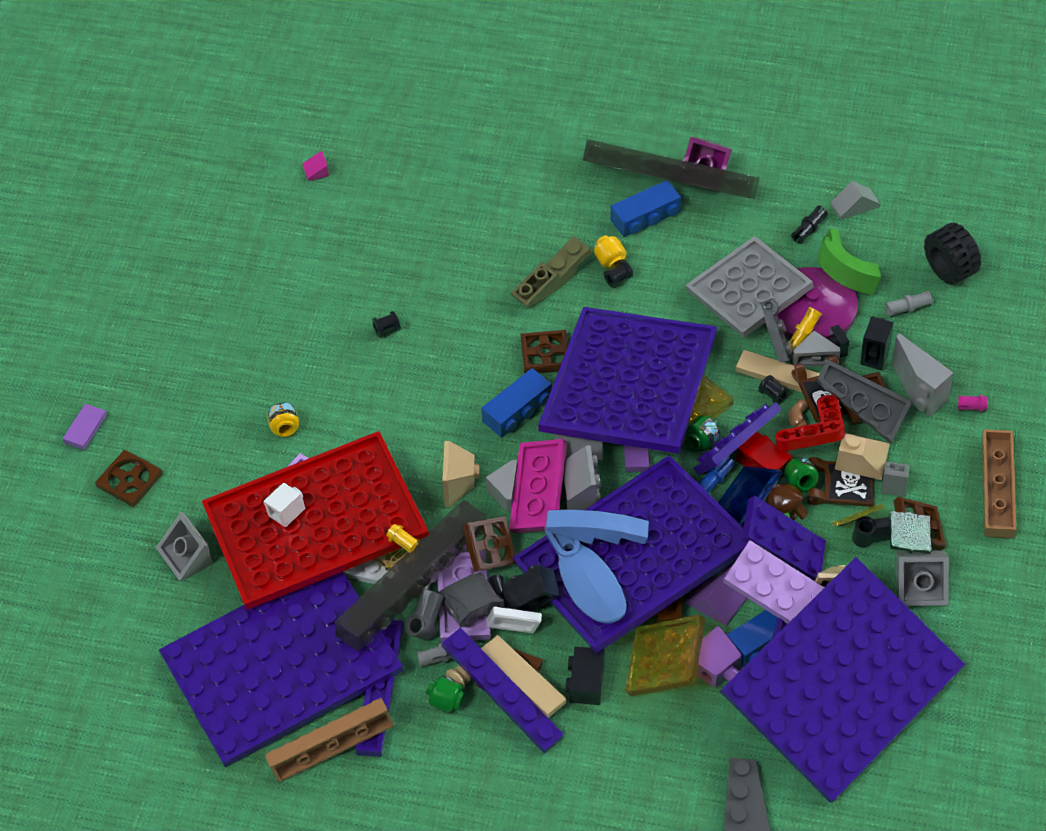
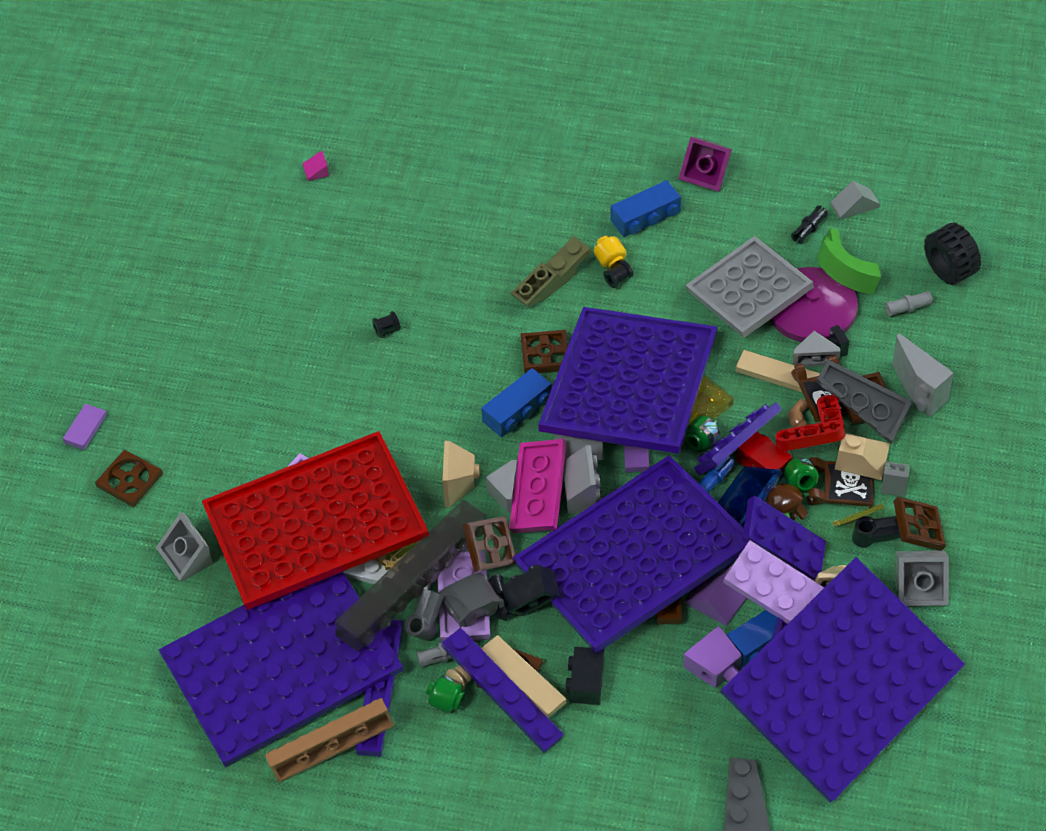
white brick [264,483,306,527] -> none
yellow head [267,402,299,437] -> none
yellow pin [386,524,419,553] -> none
white tile [486,607,542,633] -> none
medium blue slope [545,510,649,544] -> none
medium blue plant [545,531,627,623] -> none
clear smoke brick [582,139,760,199] -> none
clear yellow plate [625,614,705,696] -> none
black bush [758,375,789,405] -> none
dark grey hinge [760,298,793,363] -> none
yellow pin [790,307,822,350] -> none
black brick [860,316,894,371] -> none
piece [889,511,932,554] -> none
dark pink pin [958,394,987,413] -> none
medium nougat piece [981,429,1016,538] -> none

